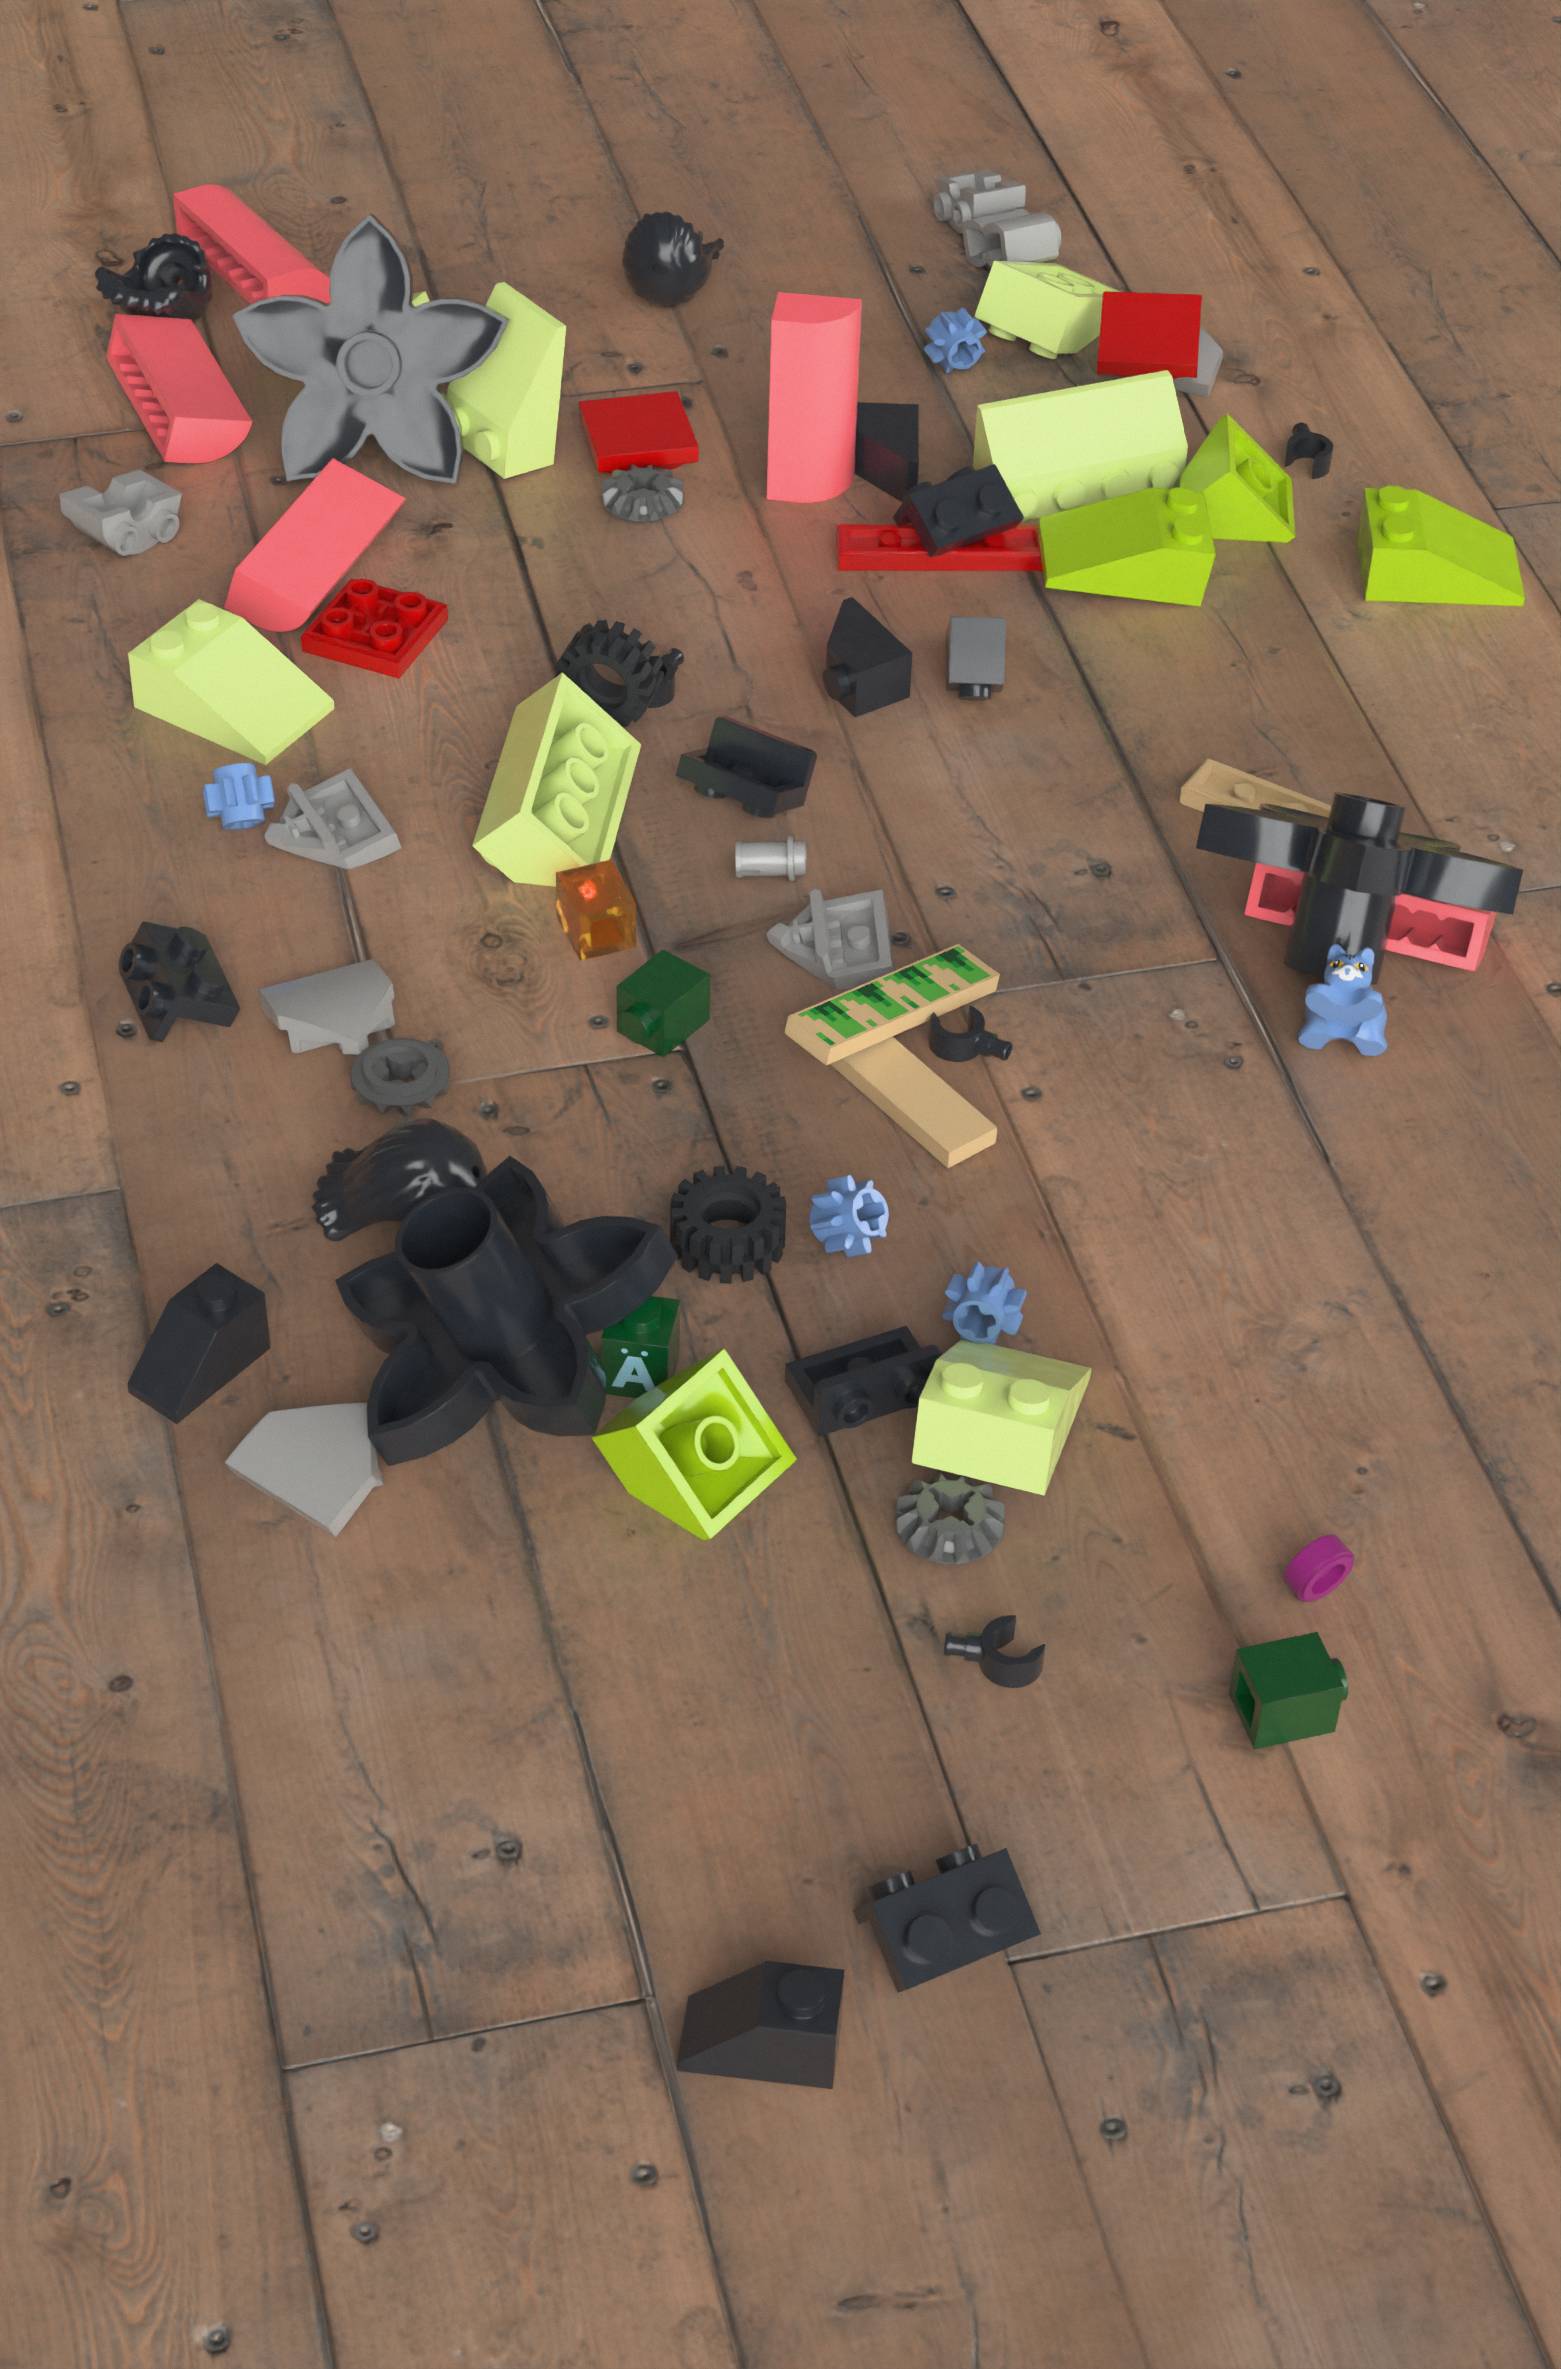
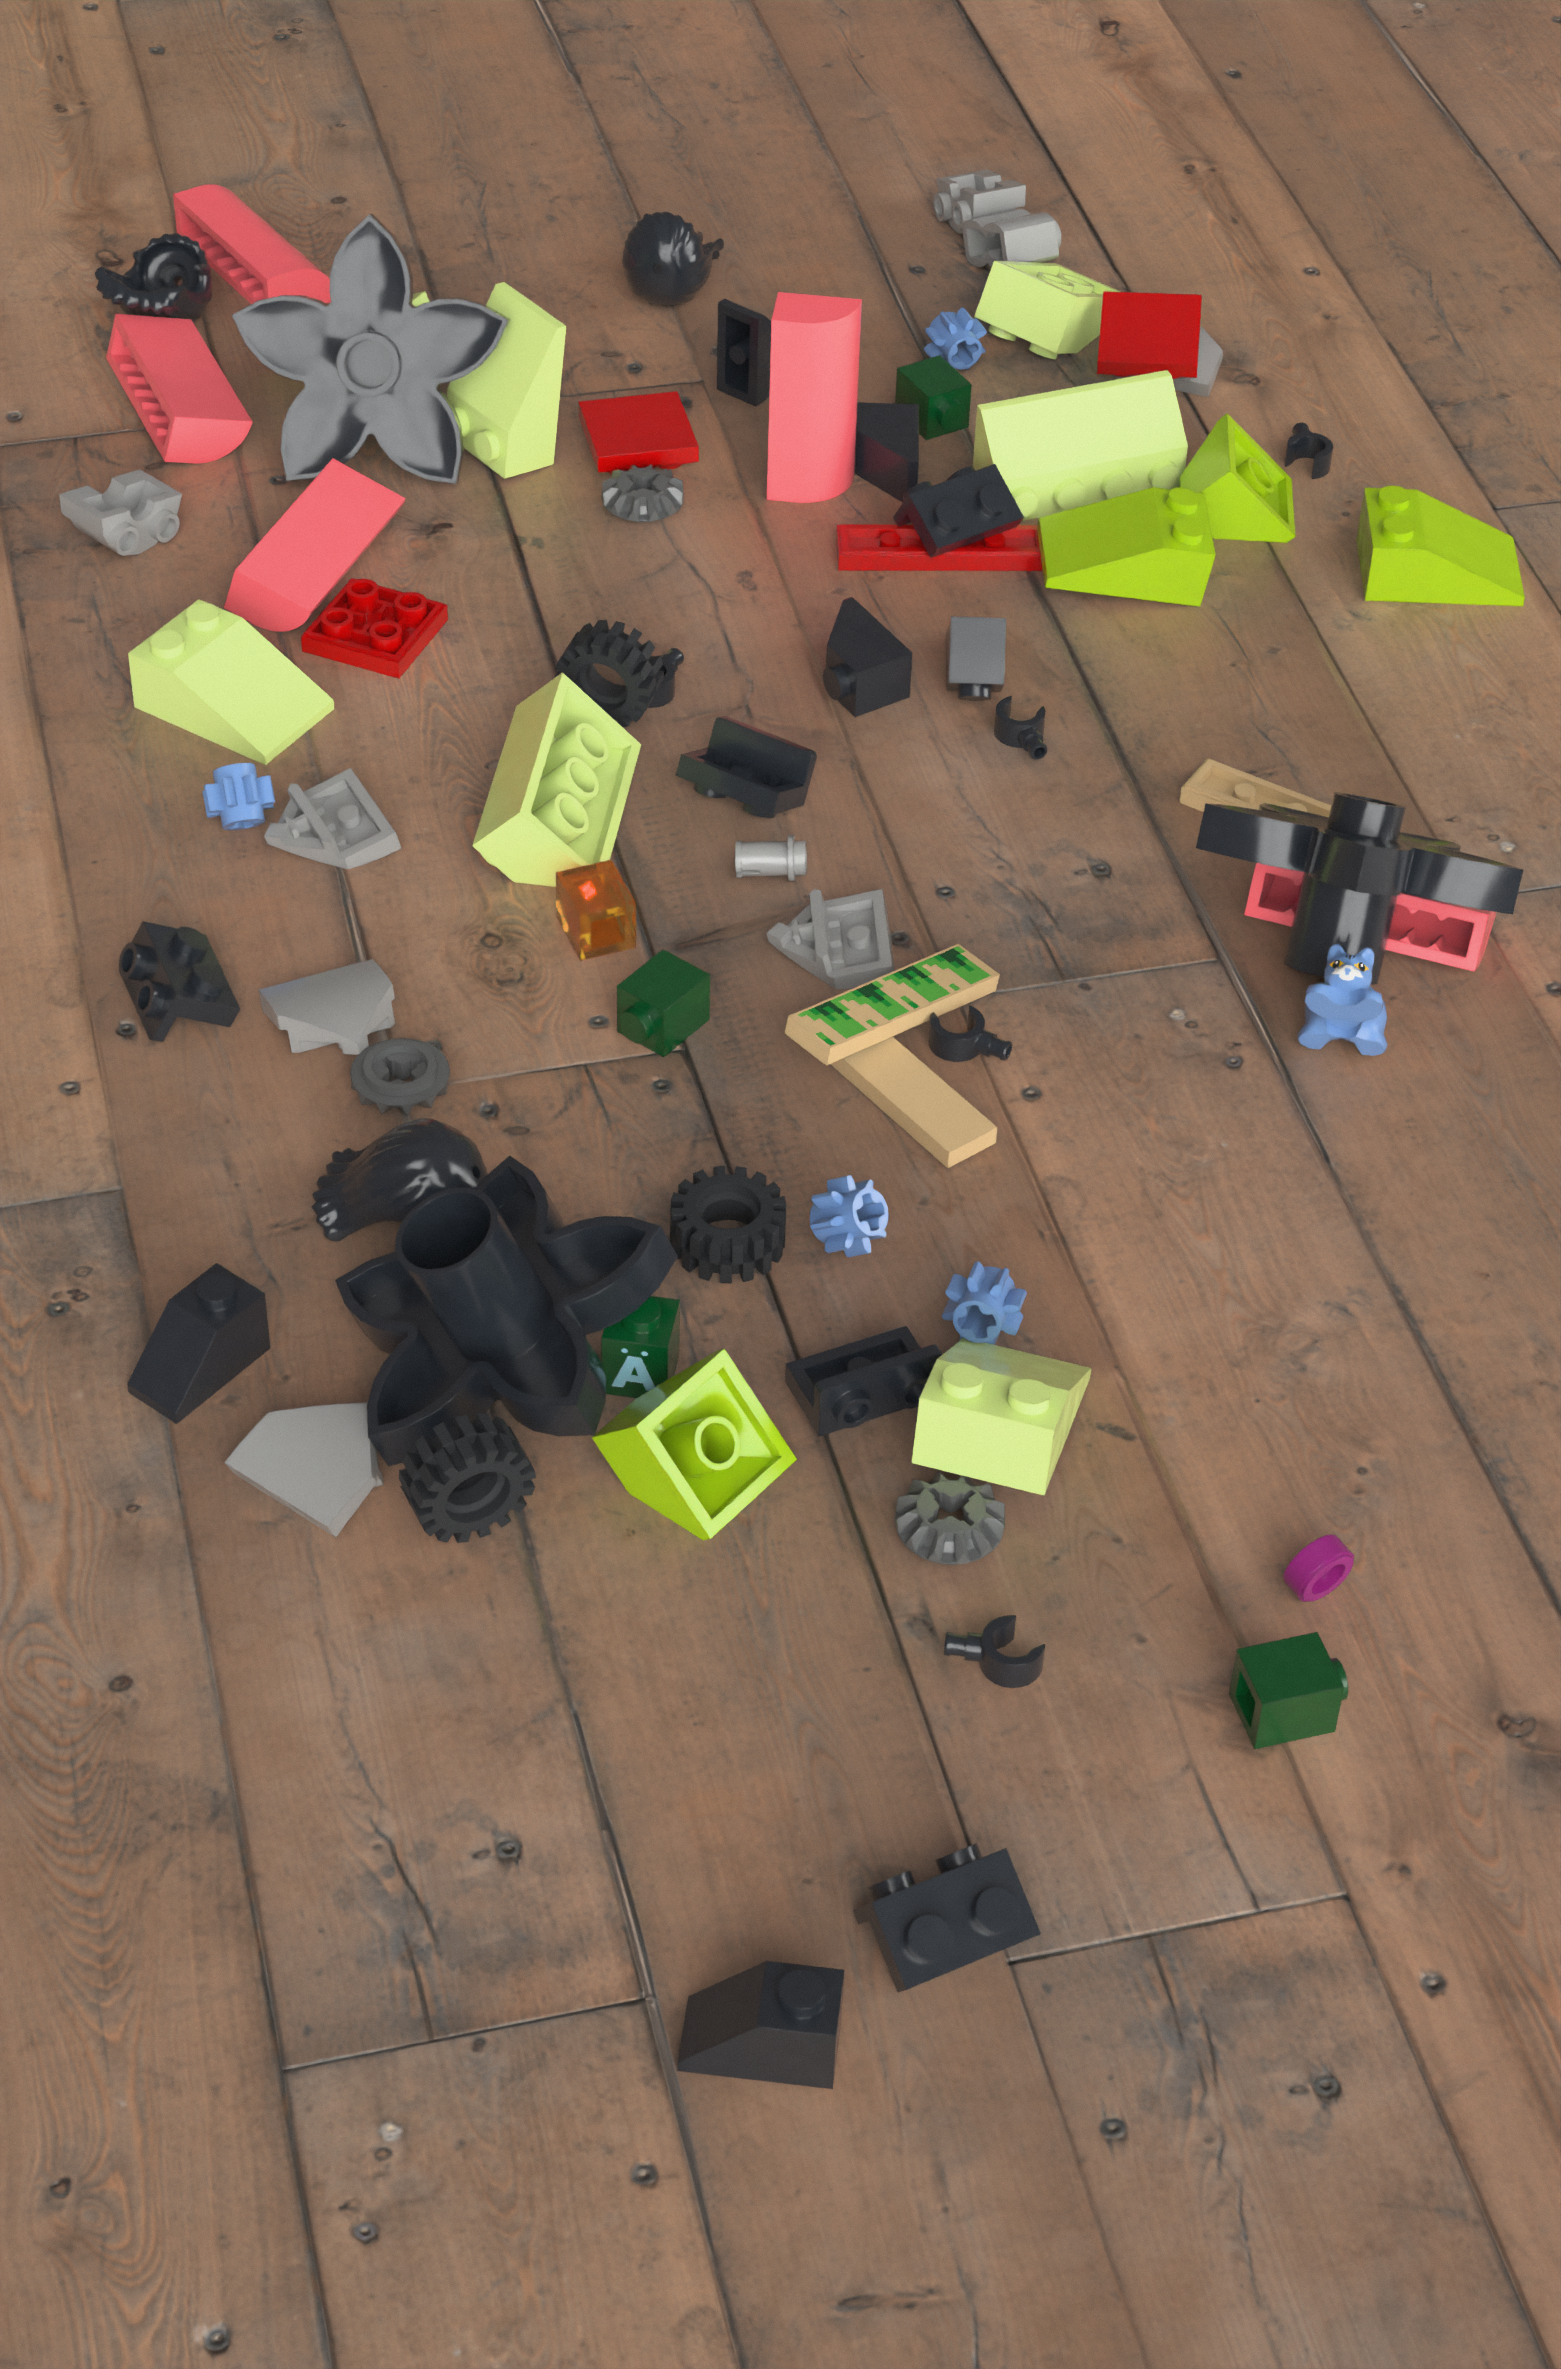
none -> black tyre [399,1413,536,1543]
none -> black slope [717,299,771,407]
none -> dark green brick [895,355,972,440]
none -> black piece [994,696,1048,759]

